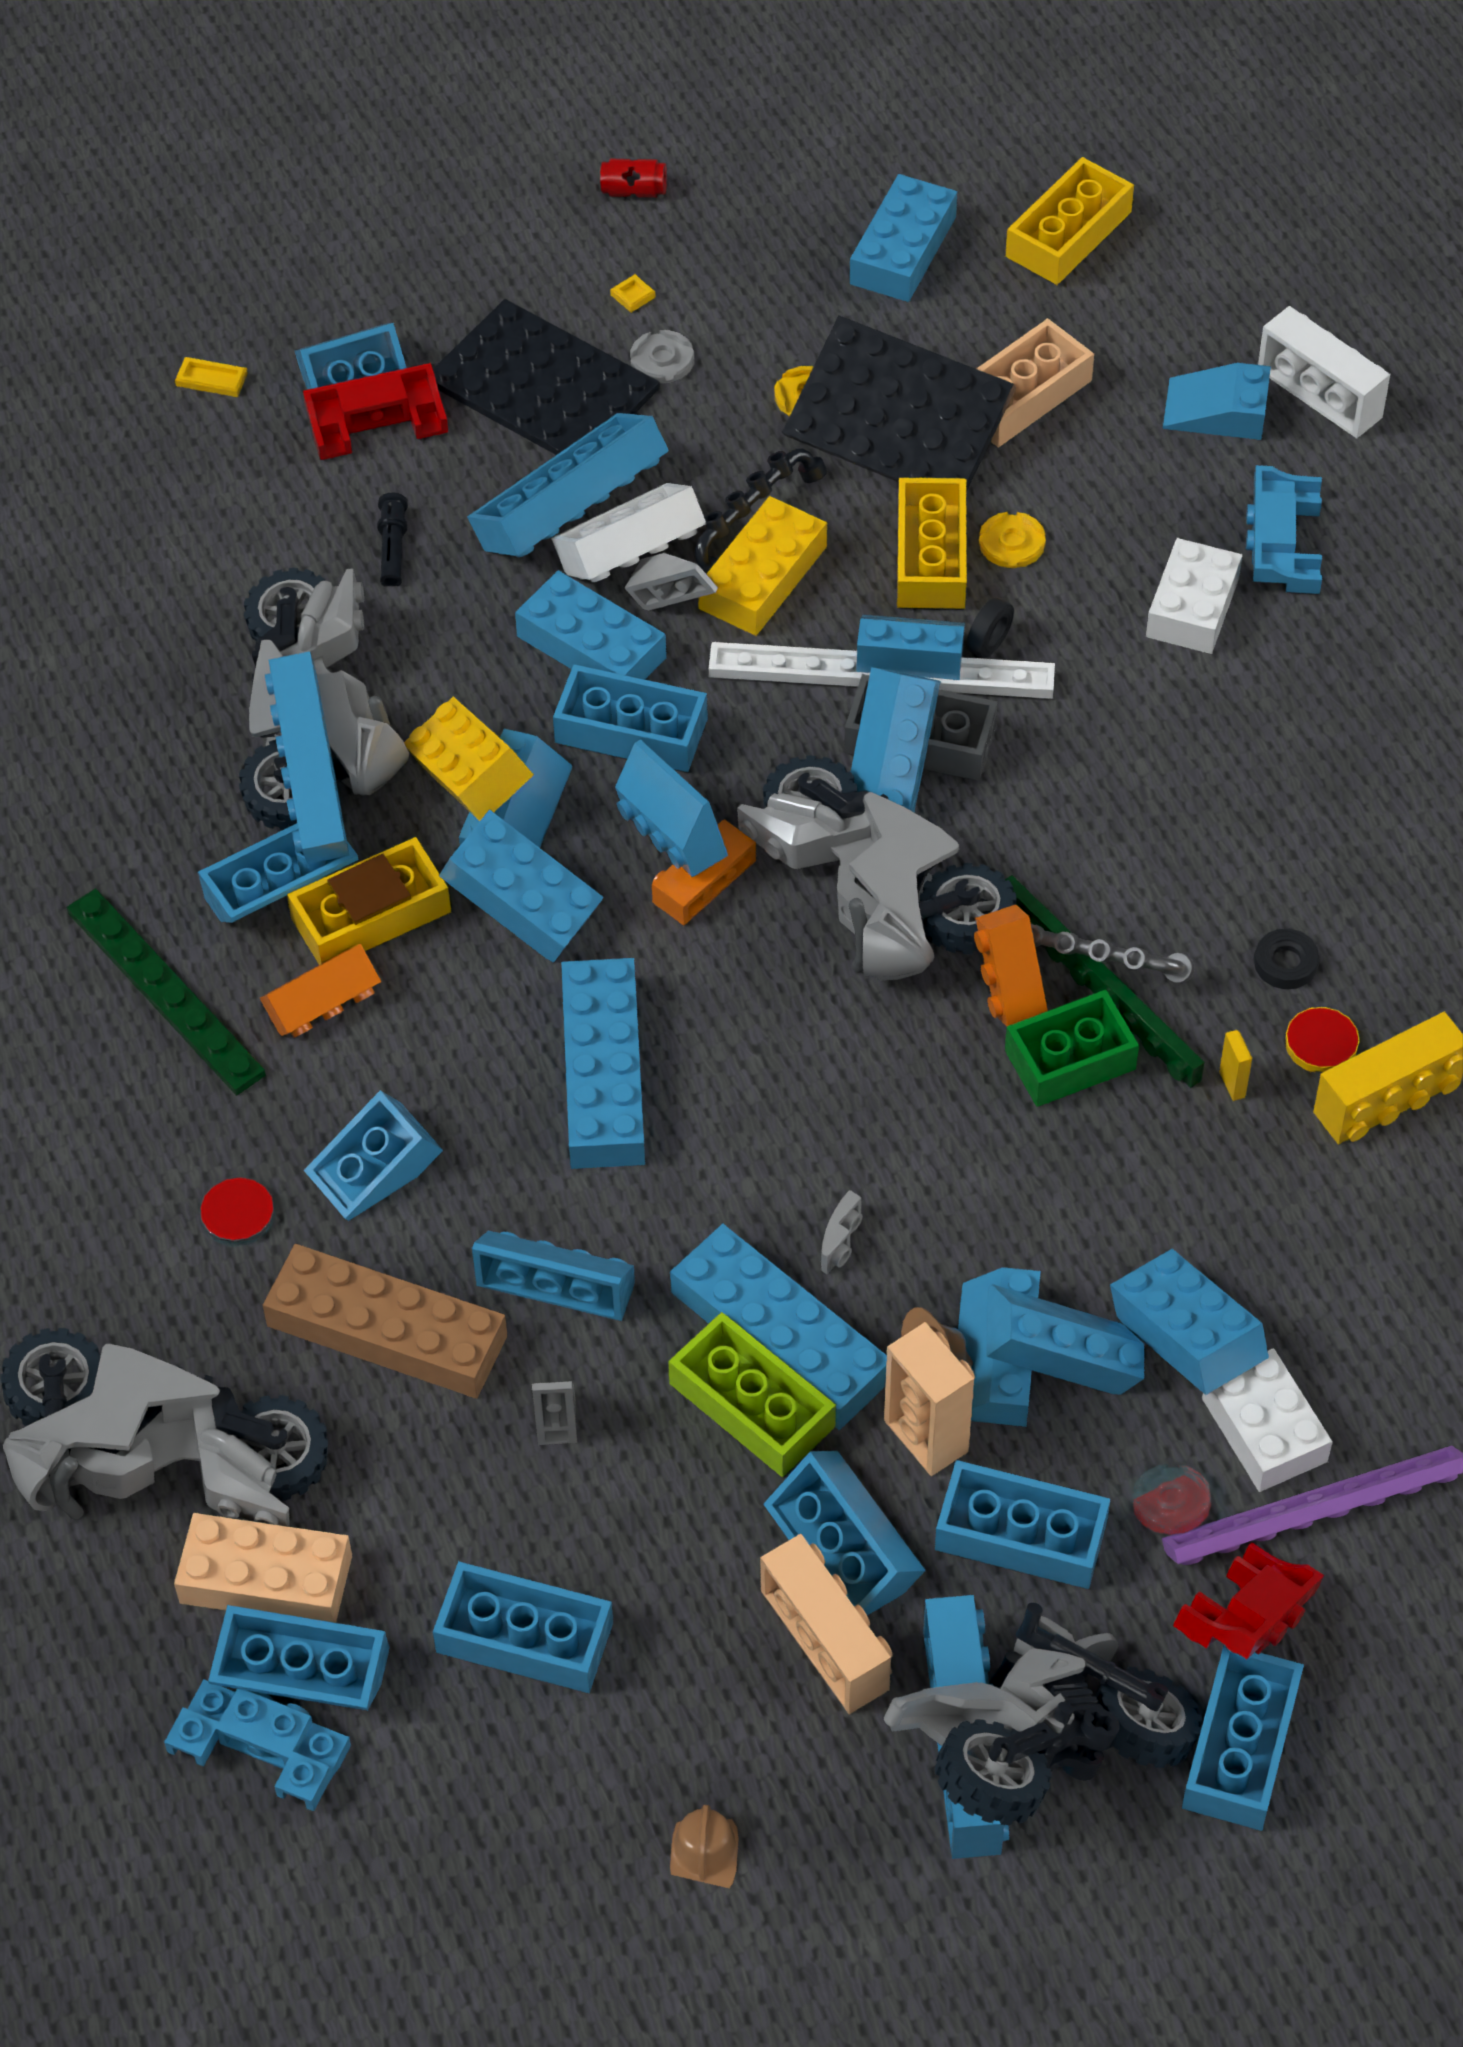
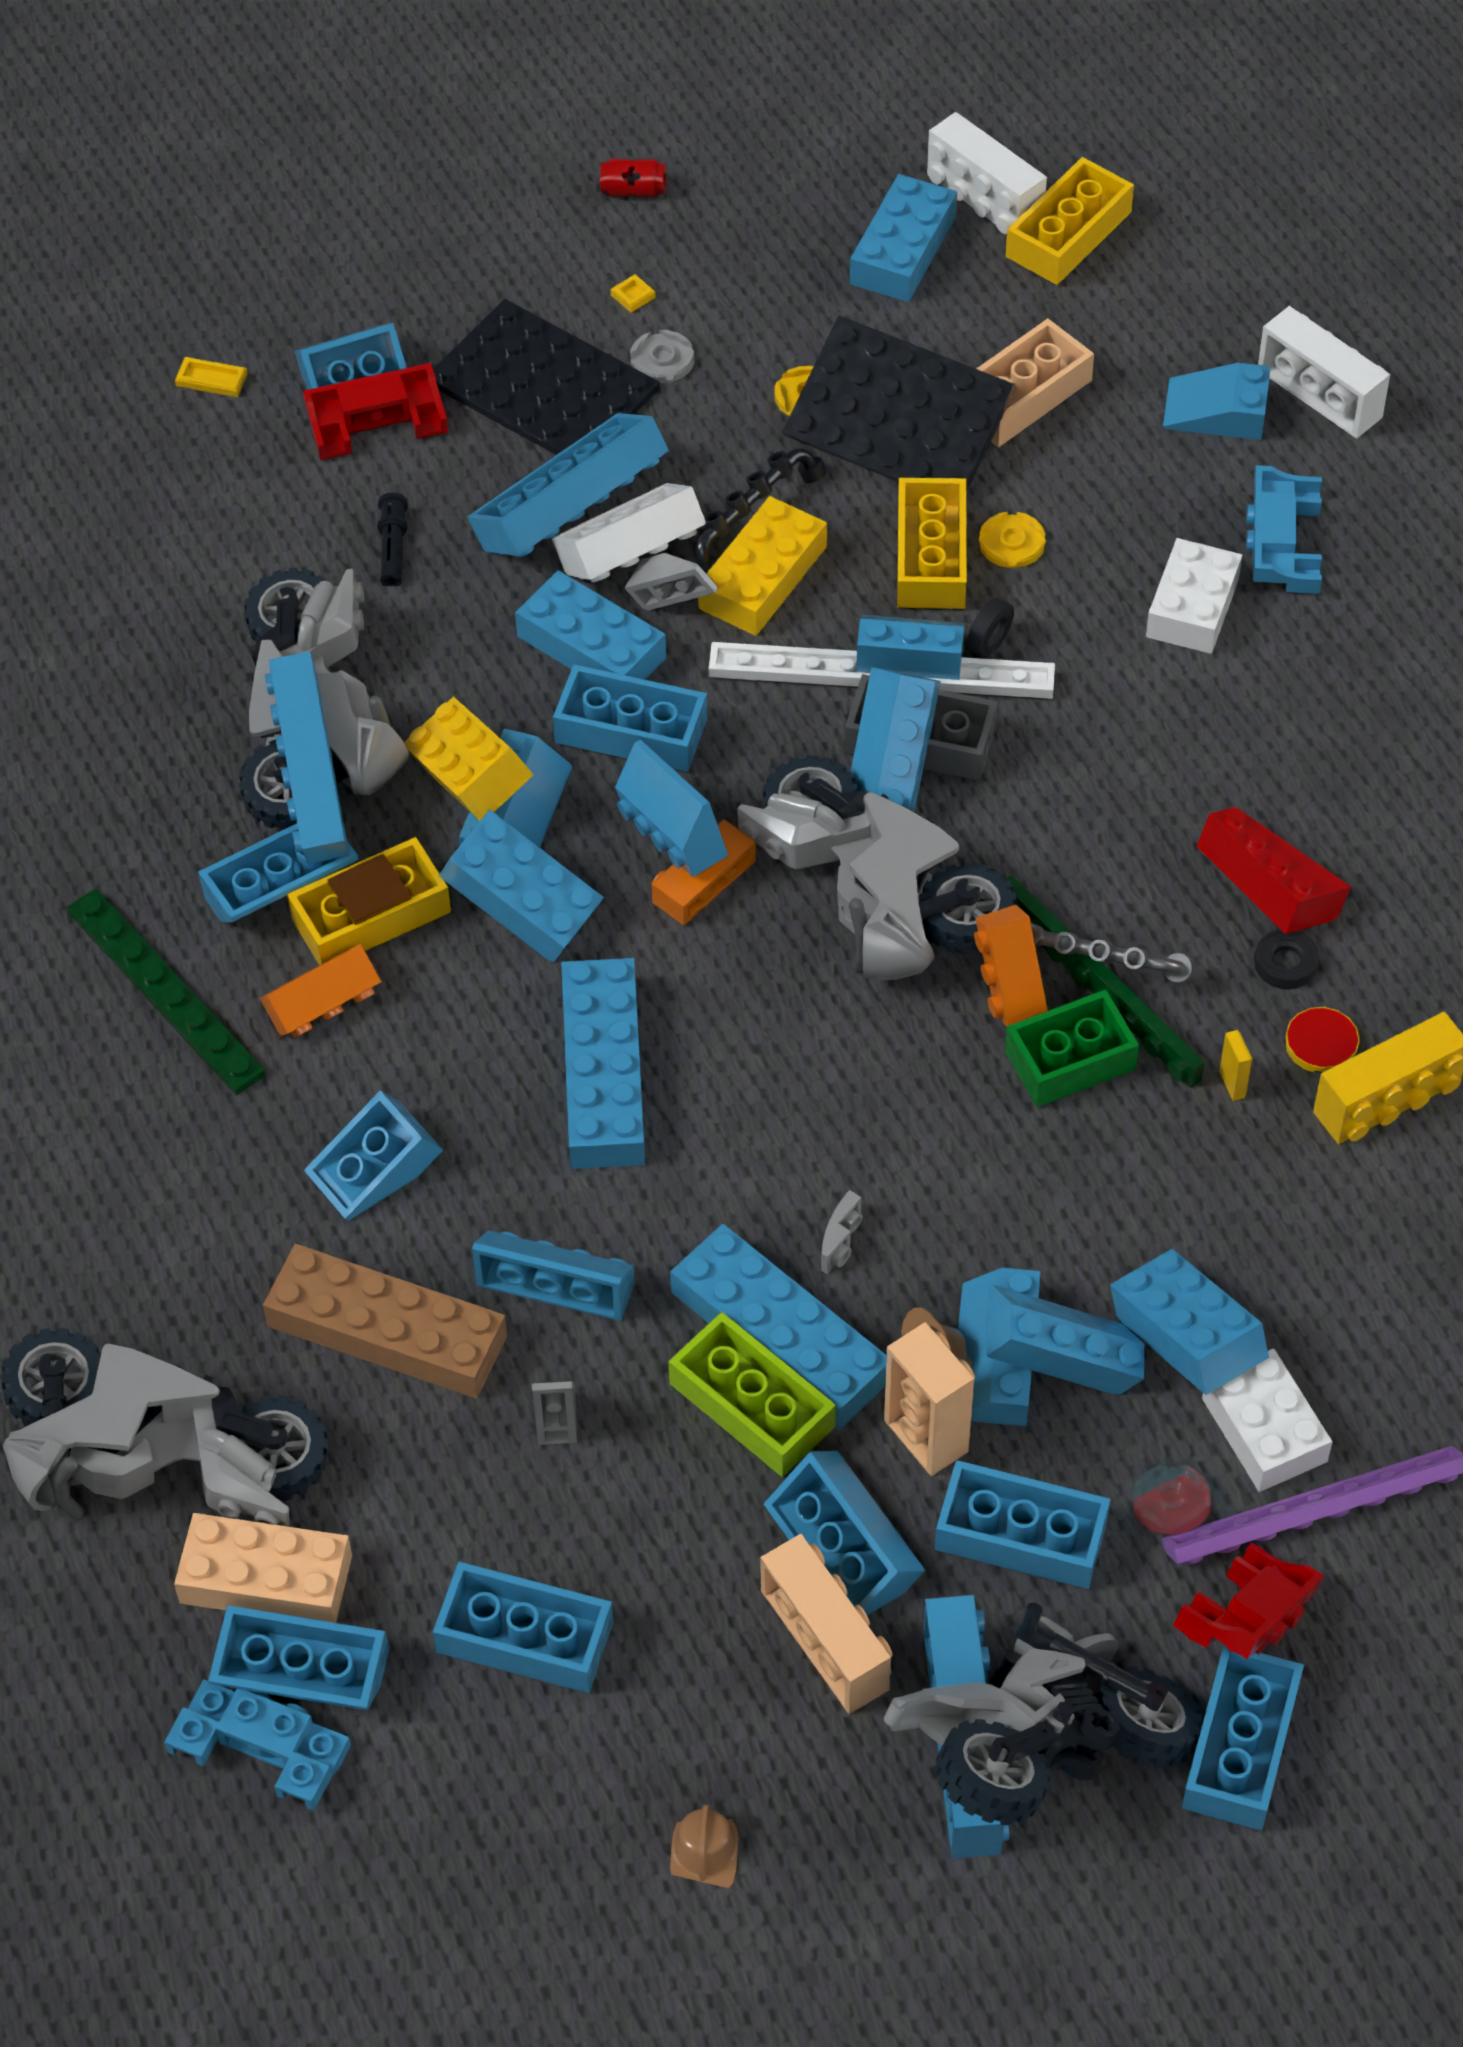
red tile [200,1177,276,1247] -> none
none -> white brick [927,112,1047,234]
none -> red wedge [1196,807,1351,934]

